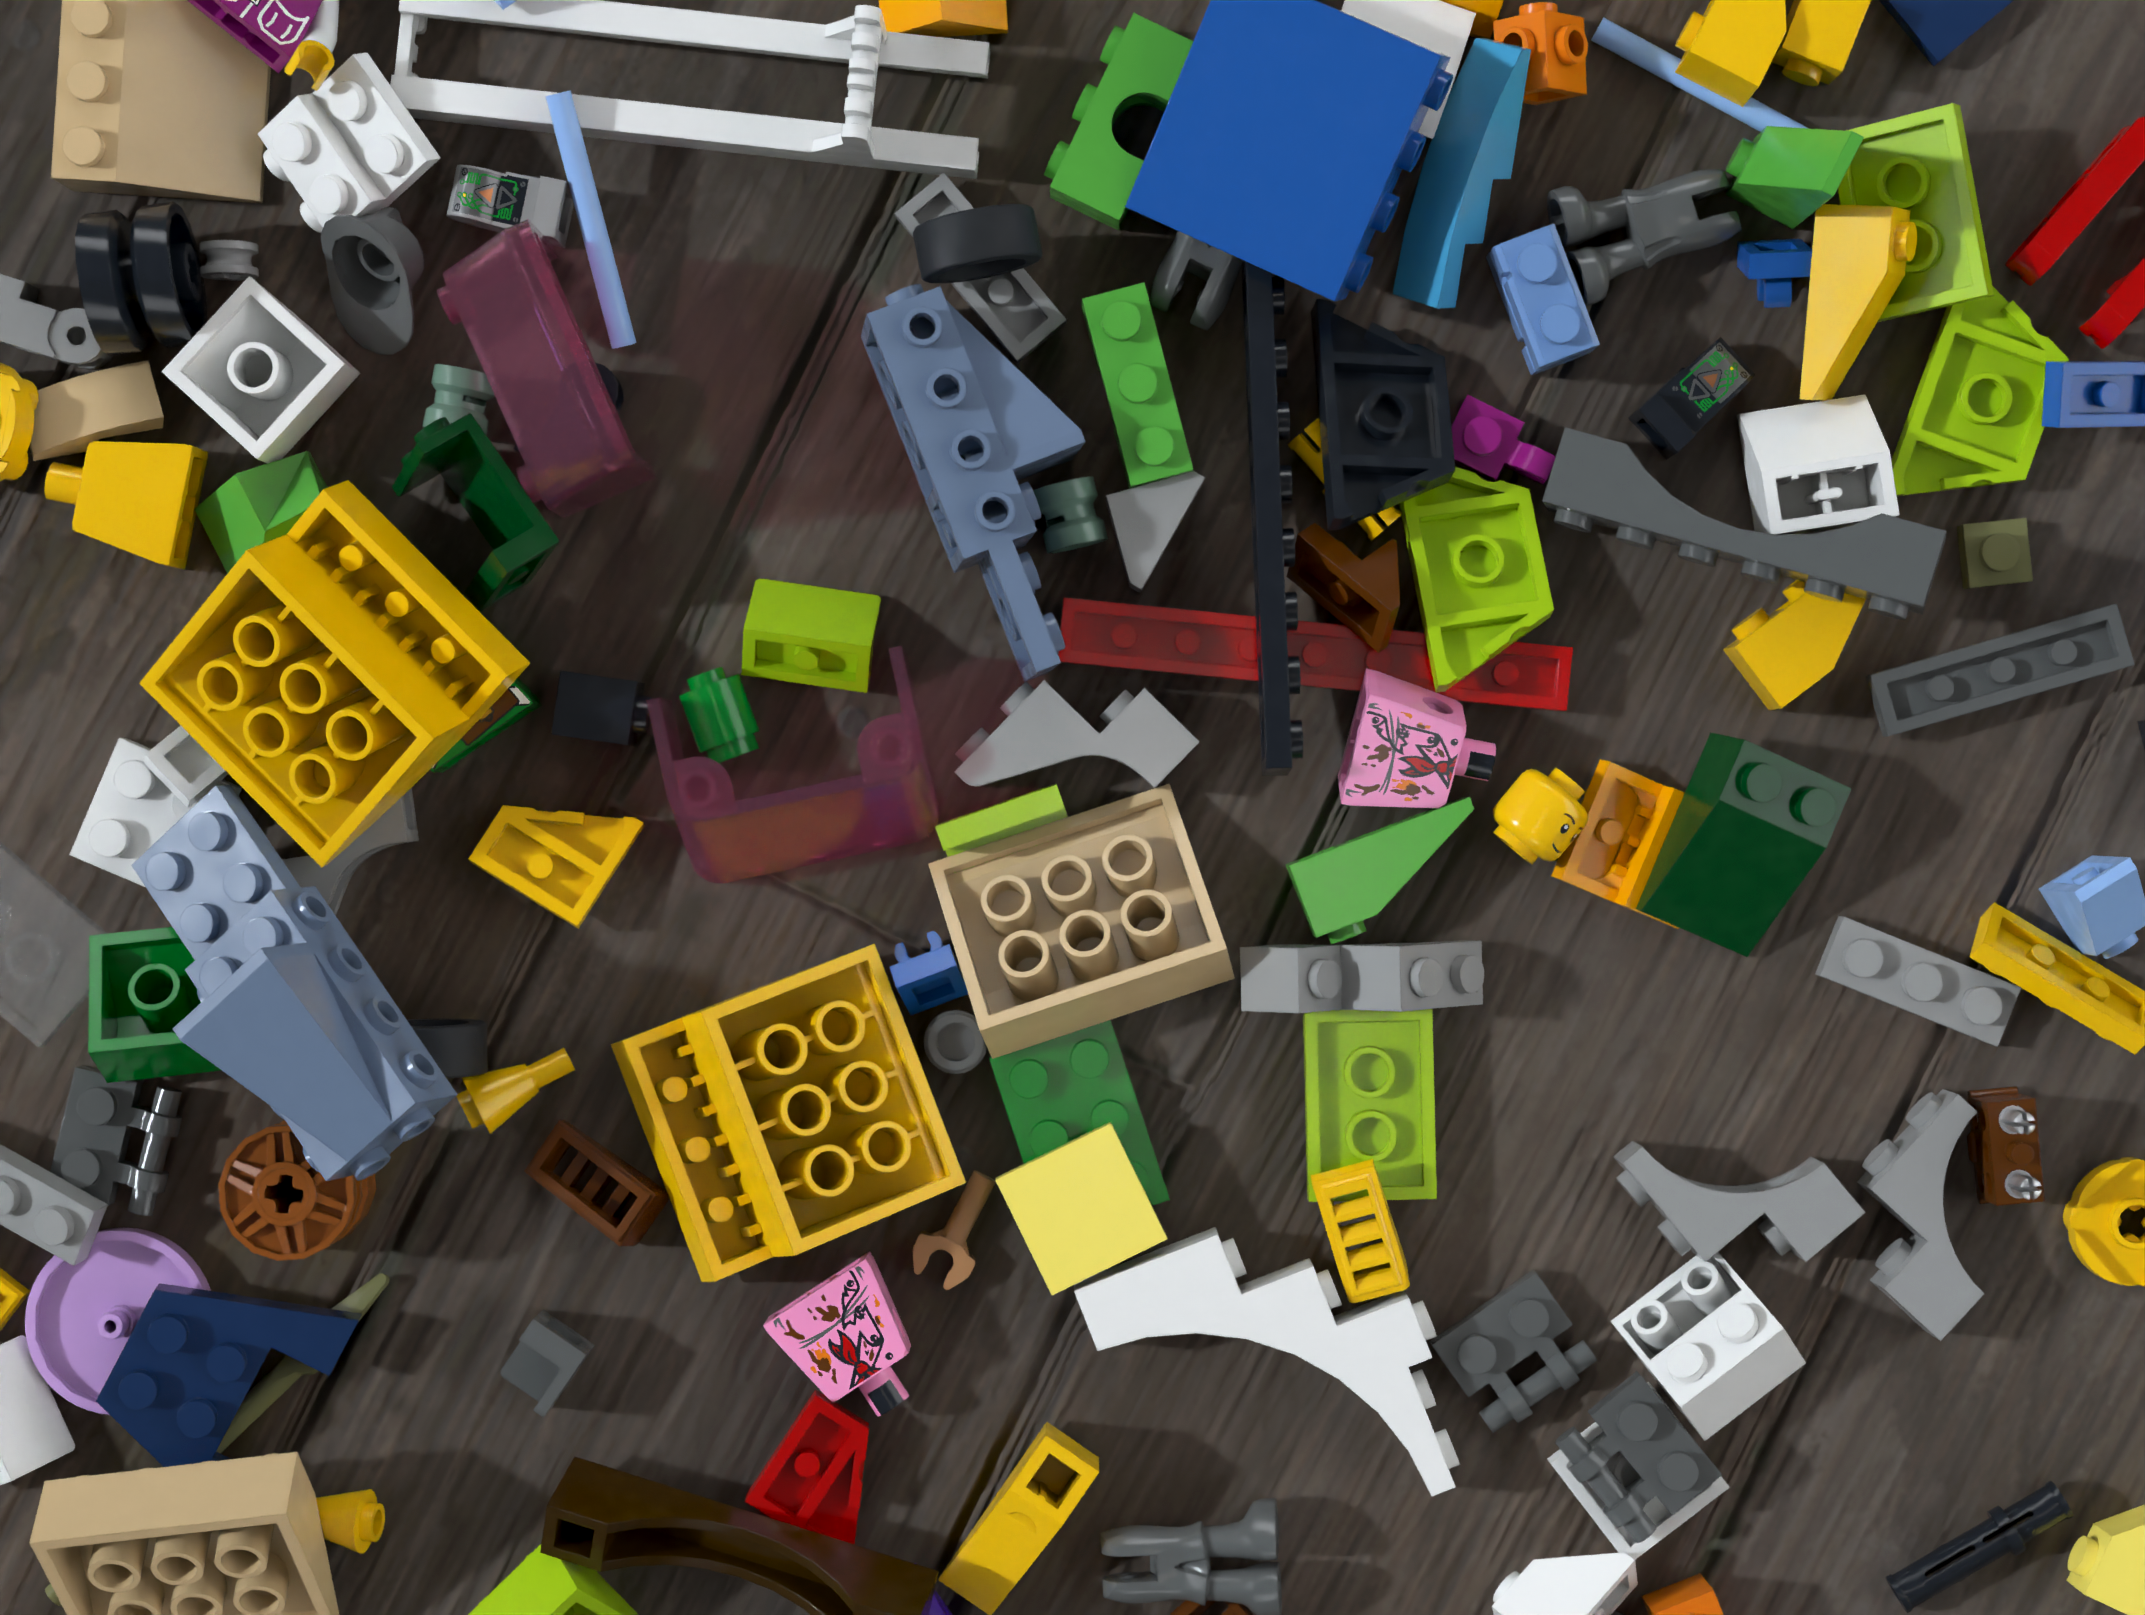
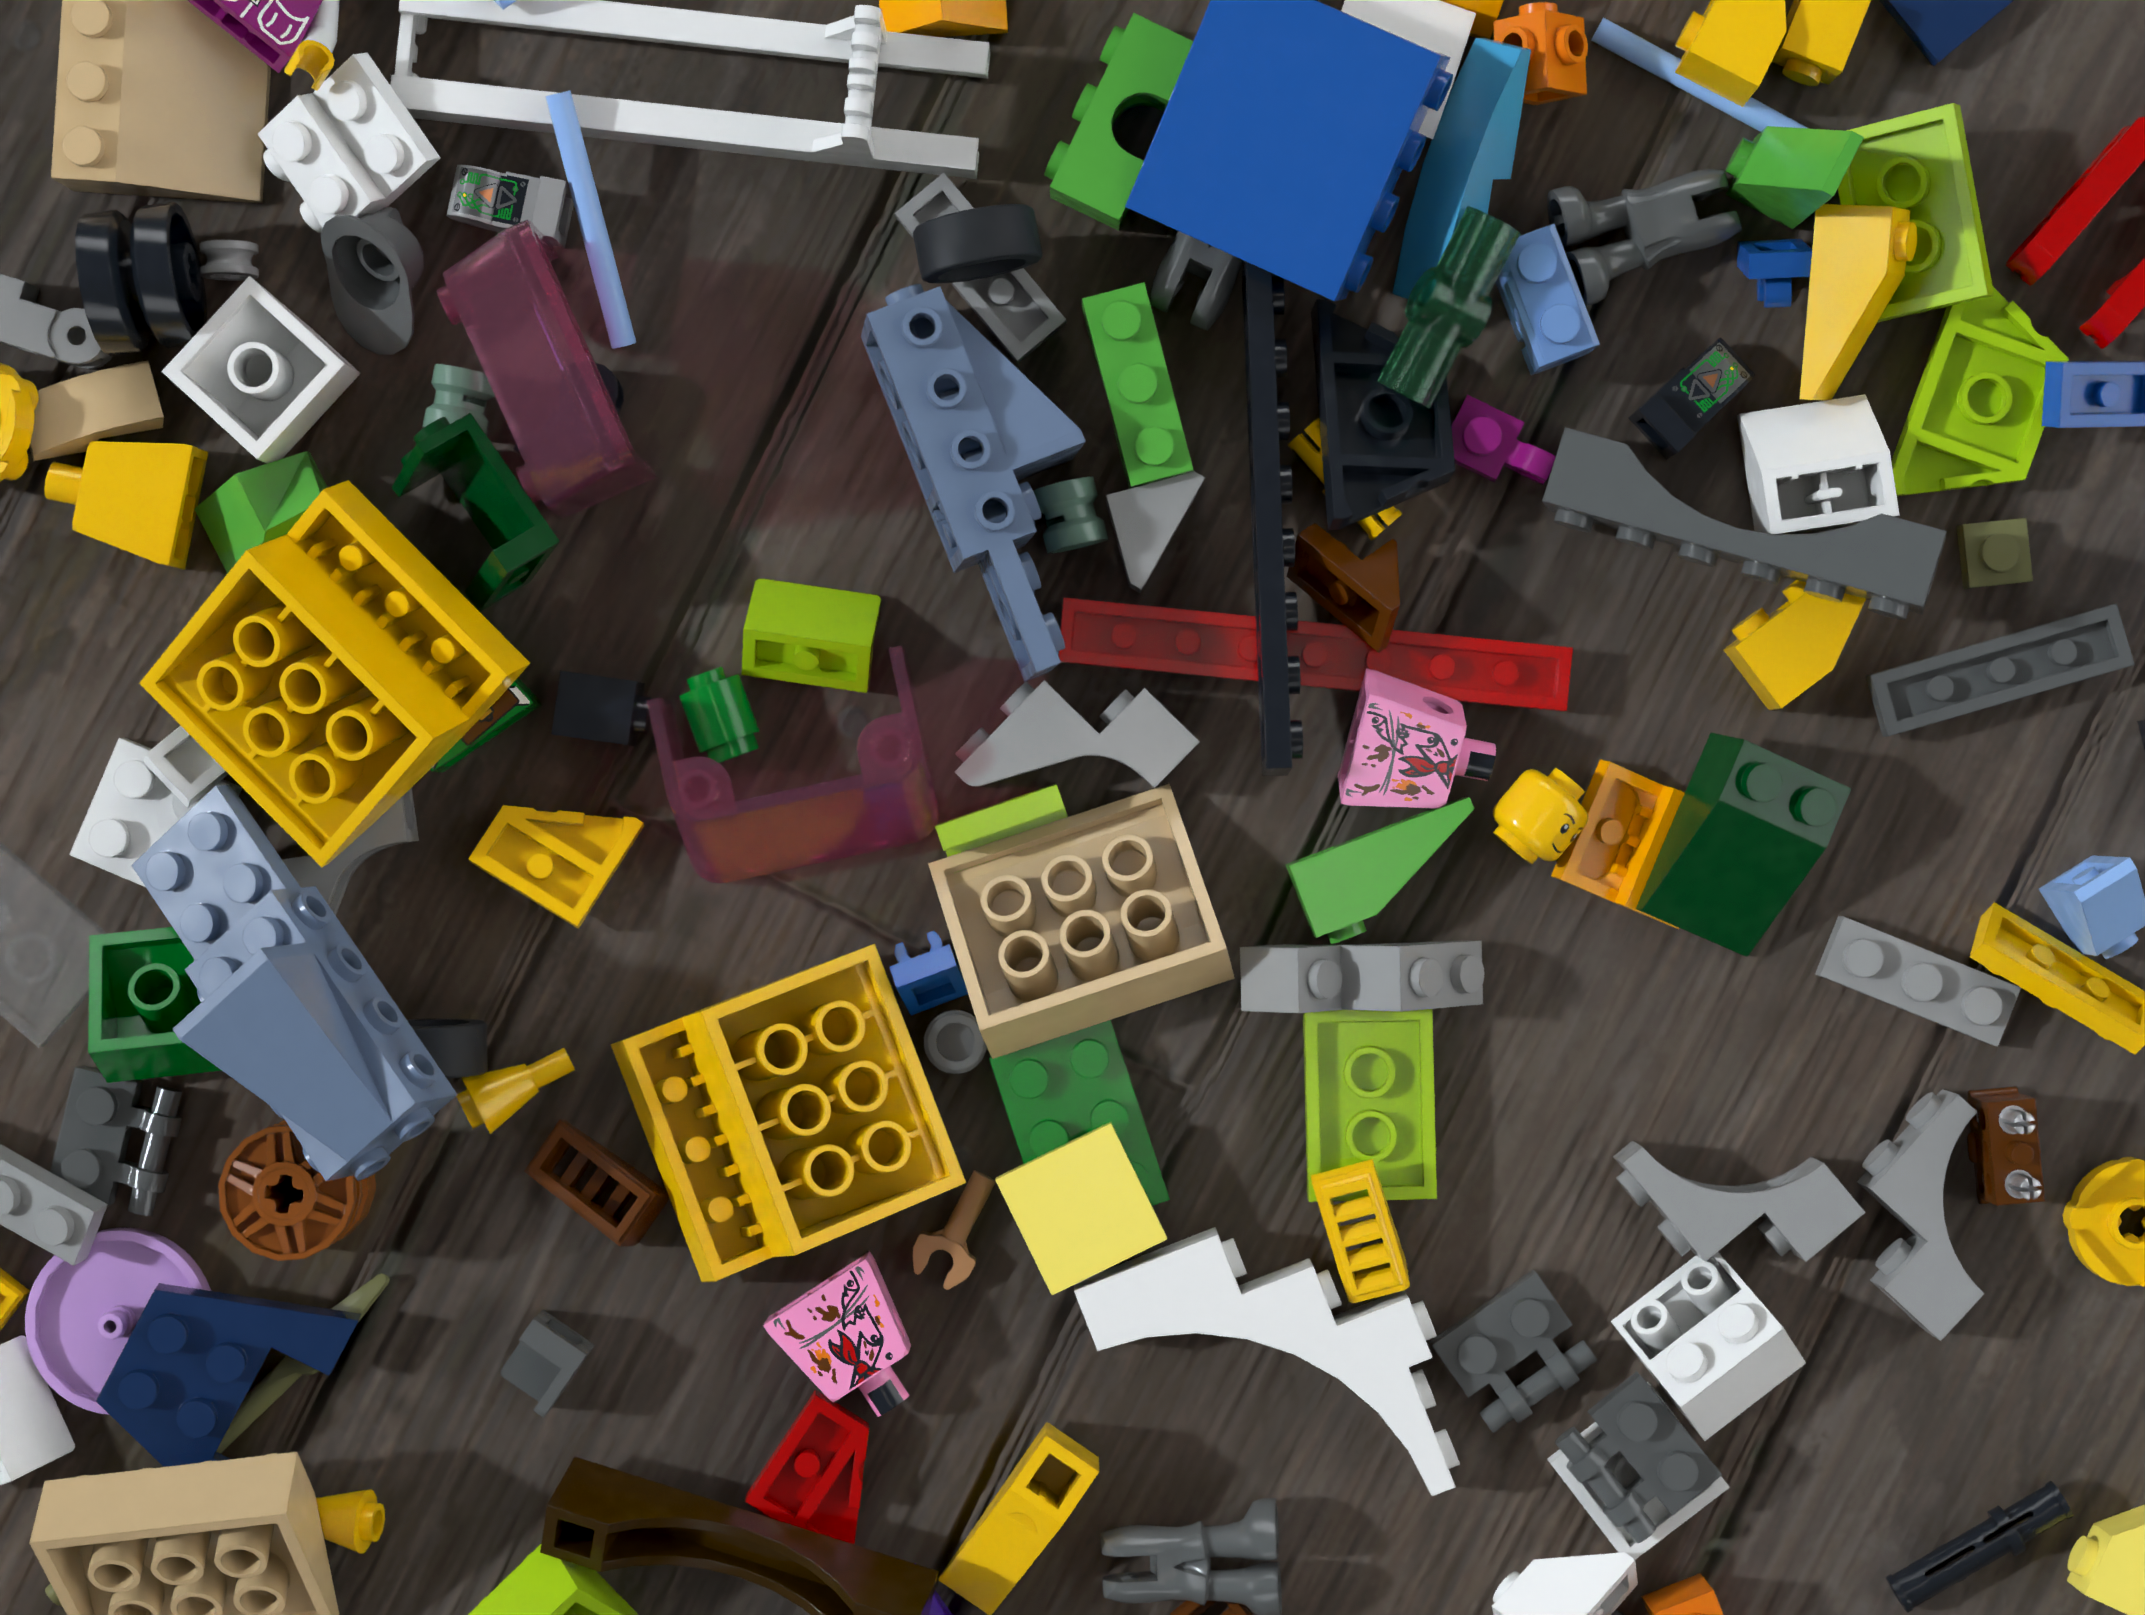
lime wing [1399,467,1554,693] -> none
none -> clear green piece [1377,206,1521,408]

